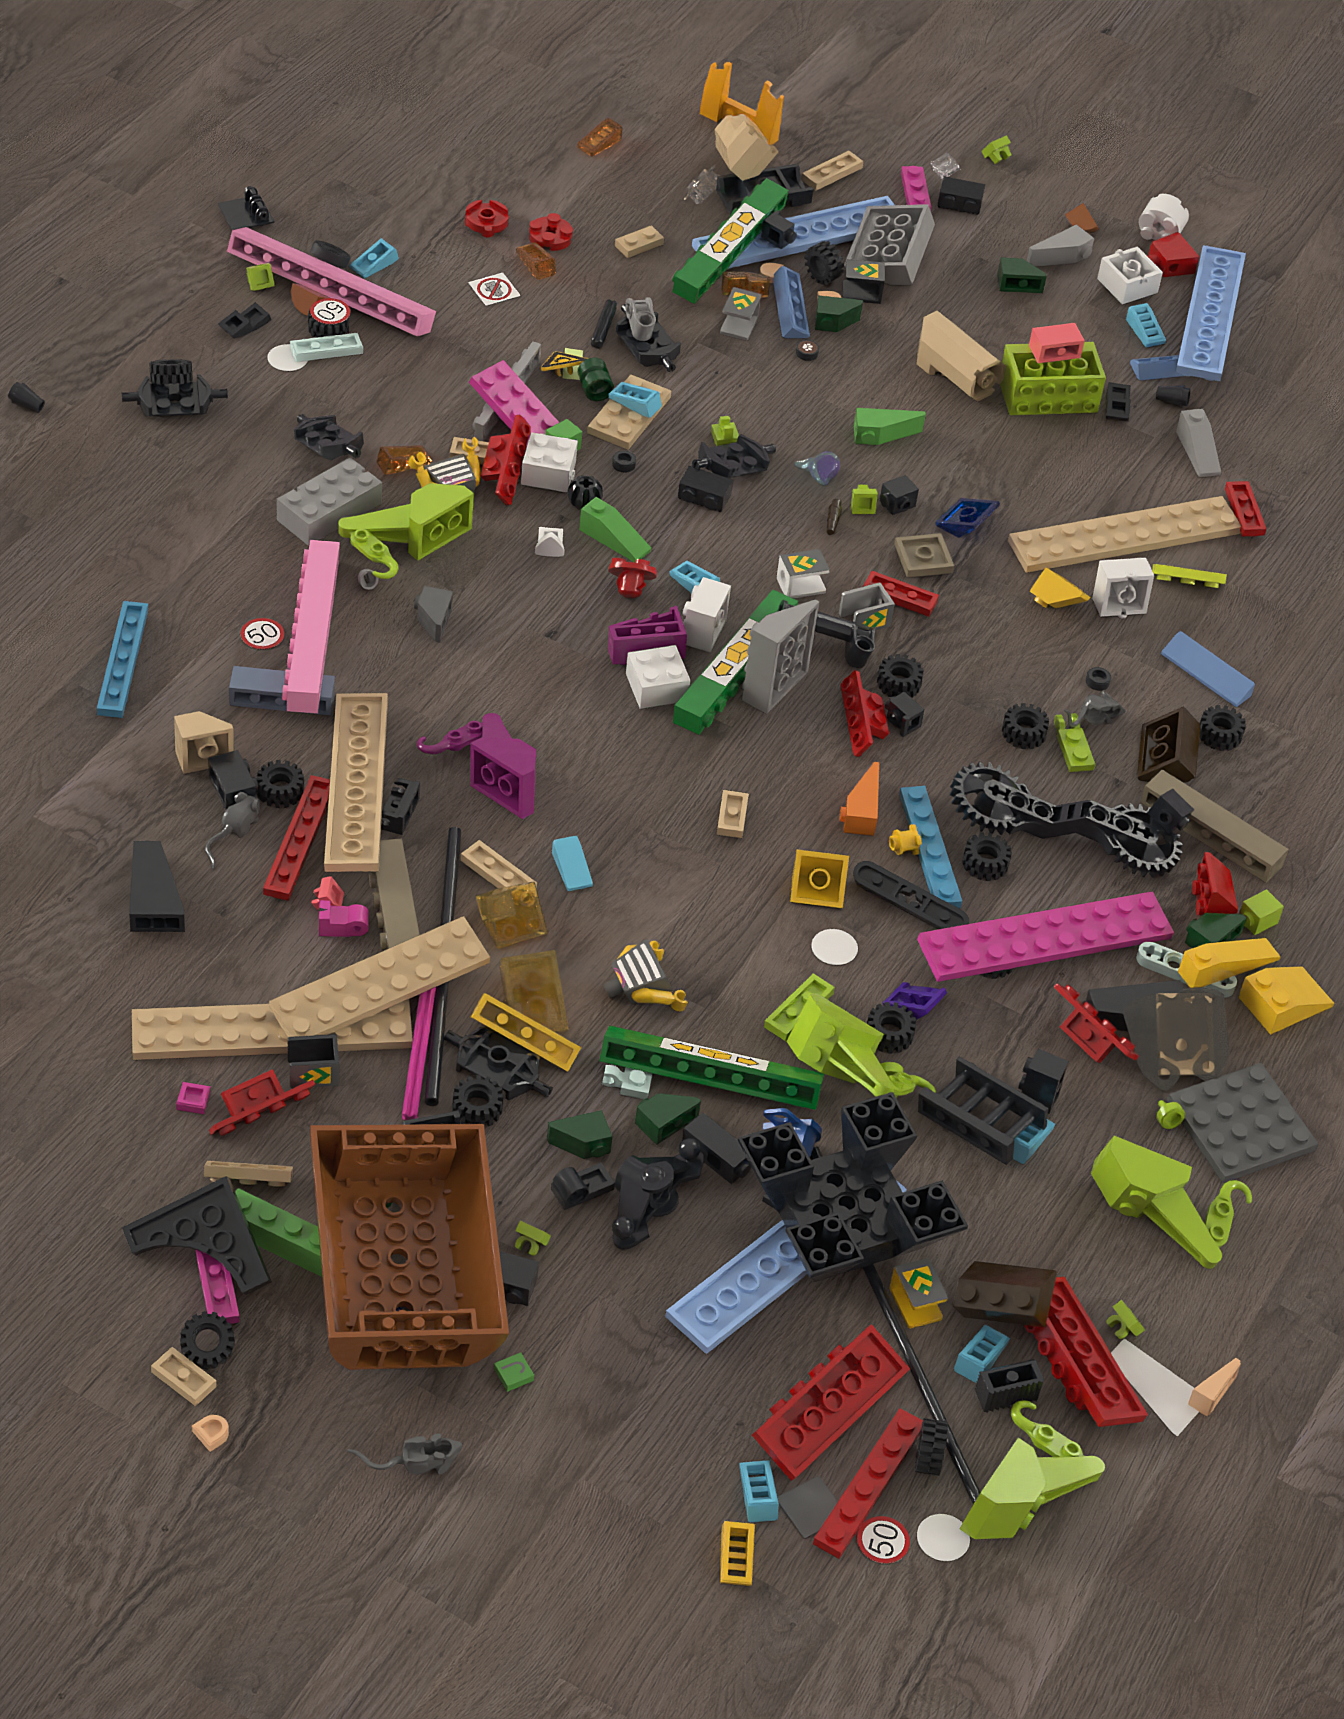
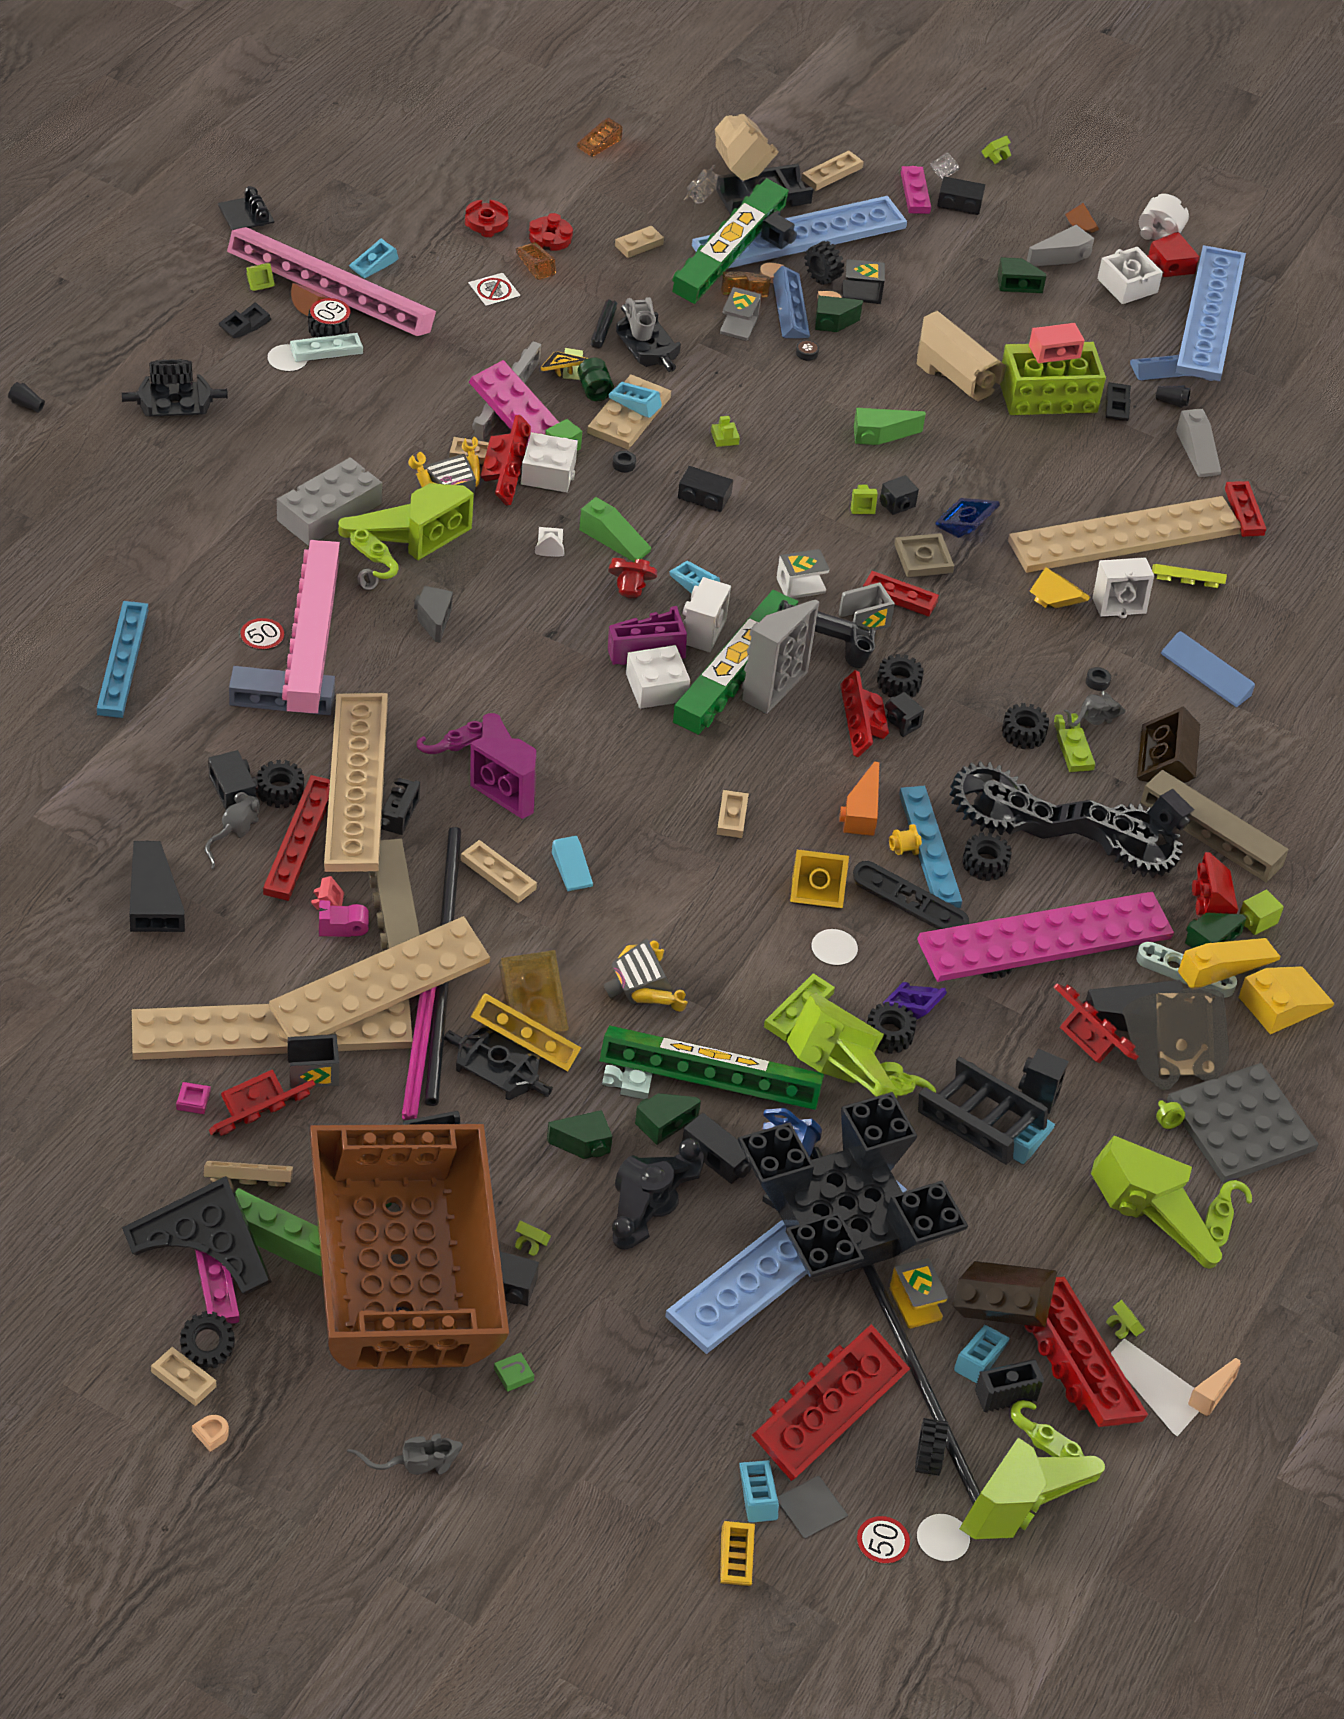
tan slope [174,711,234,774] -> none
black plate [294,414,364,461] -> none
black tyre [310,240,351,268] -> none
clear orange slope [377,445,432,474] -> none
black tyre [452,1075,503,1126] -> none
clear yellow slope [476,882,548,948] -> none
black plate [551,1163,615,1210] -> none
black piece [568,475,603,510] -> none
black plate [692,434,776,478] -> none
light orange wedge [699,62,784,145] -> none
clear light blue piece [794,451,840,486] -> none
red plate [813,1408,923,1559] -> none
dark brown animal [826,499,842,535] -> none
light grey slope [844,204,935,285] -> none
medium azure slope [1126,303,1166,347] -> none
black tyre [1199,705,1246,751] -> none

